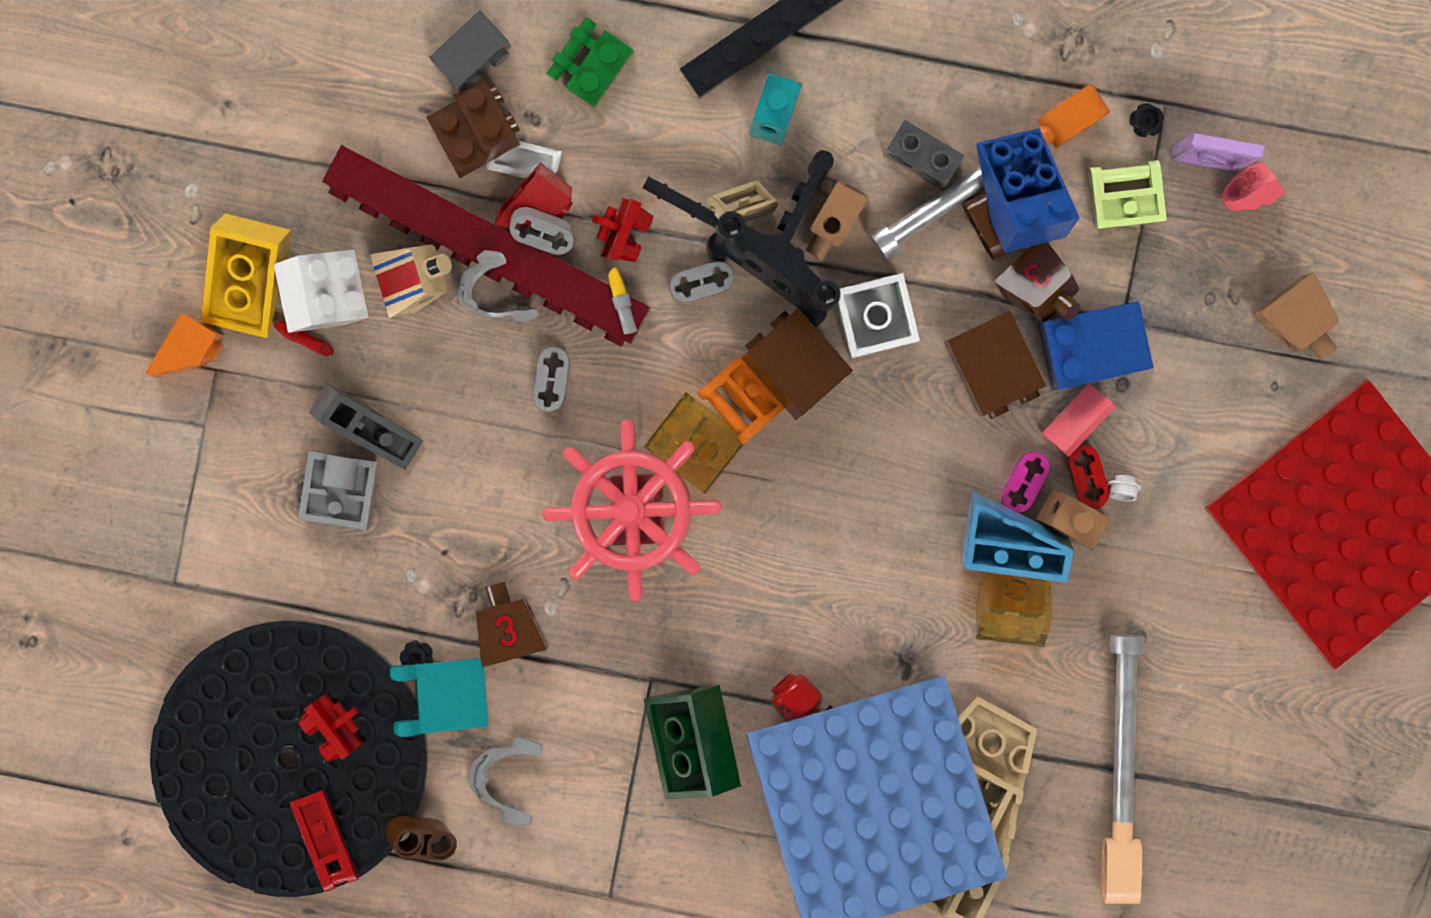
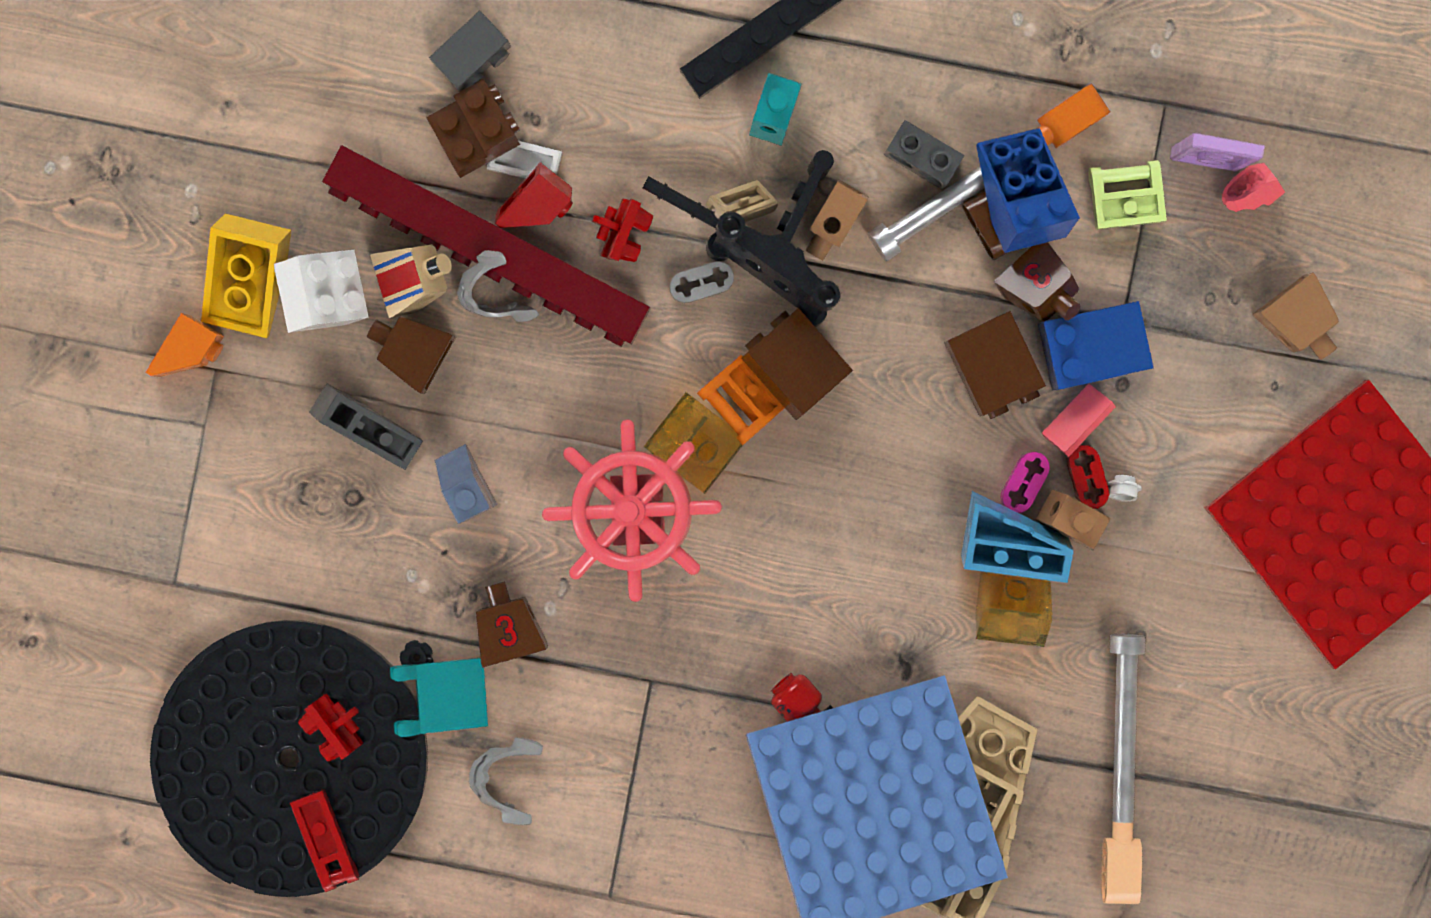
red piece [274,321,334,357] -> none
light grey plate [298,451,379,530] -> none
reddish brown beam [384,816,457,861] -> none
light grey beam [510,207,574,255] -> none
light grey beam [533,347,570,412] -> none
green plate [546,17,634,109] -> none
light grey piece [608,267,637,335] -> none
dark green slope [644,685,741,799] -> none
white brick [836,273,920,359] -> none
black plate [1129,103,1164,137] -> none
none -> reddish brown torso [367,317,456,394]
none -> sand blue slope [435,444,497,524]

